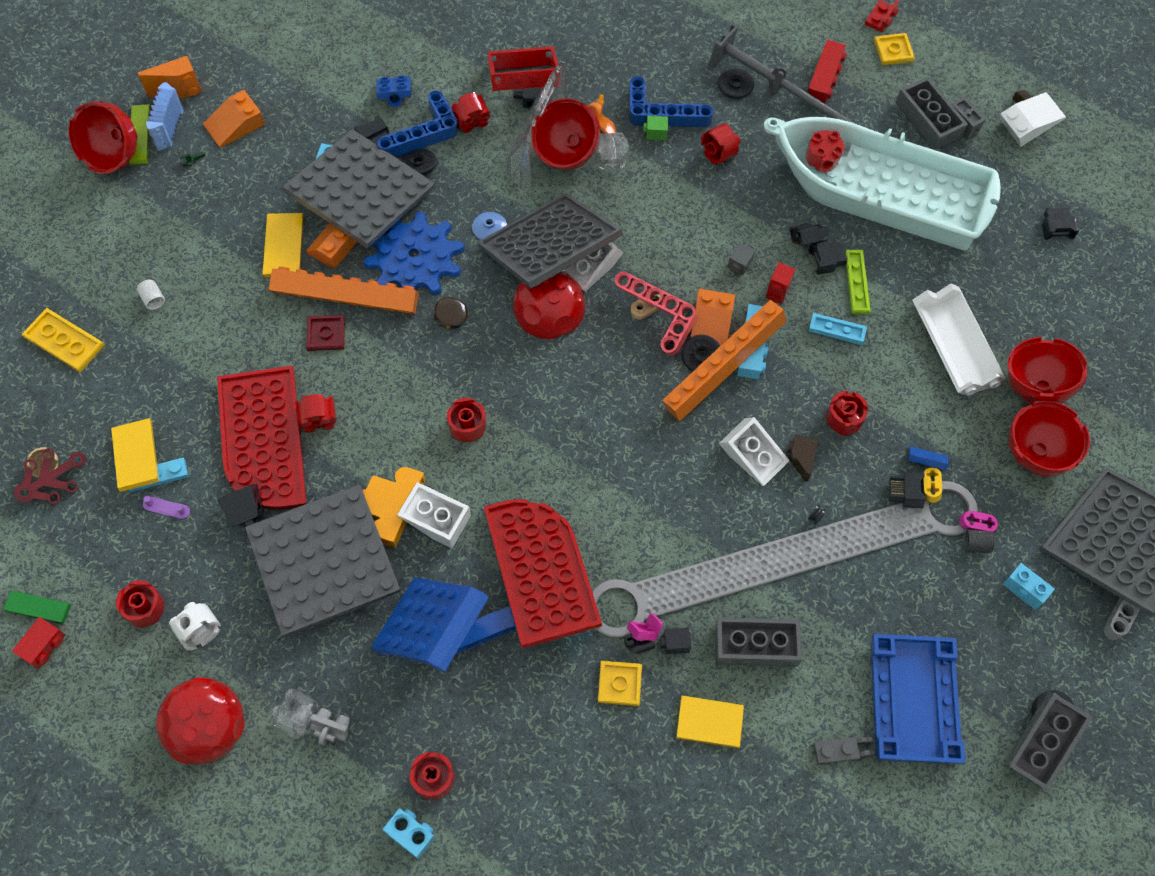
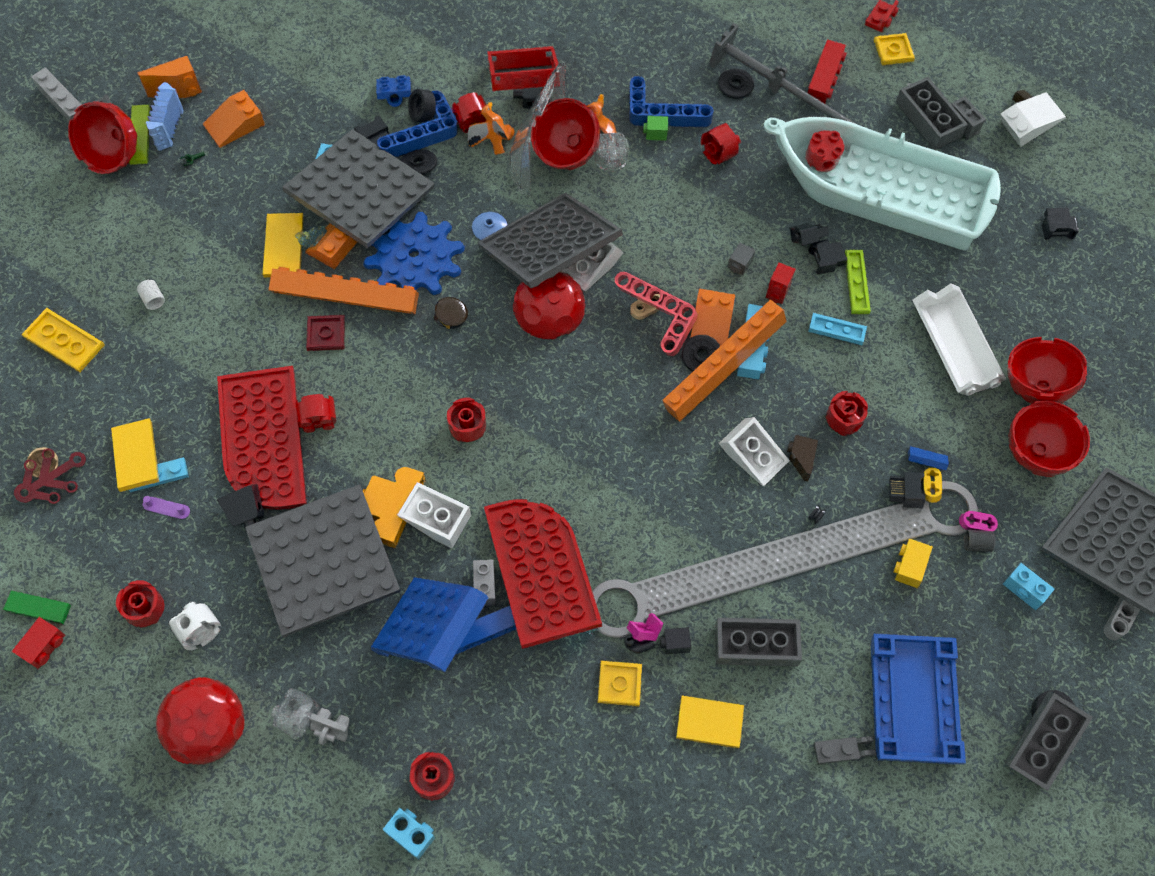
none -> light grey brick [31,67,81,121]
none -> clear light blue bracket [295,226,327,248]
none -> black tyre [408,89,436,123]
none -> orange animal [468,102,514,155]
none -> light grey brick [473,560,496,606]
none -> yellow brick [893,538,933,588]

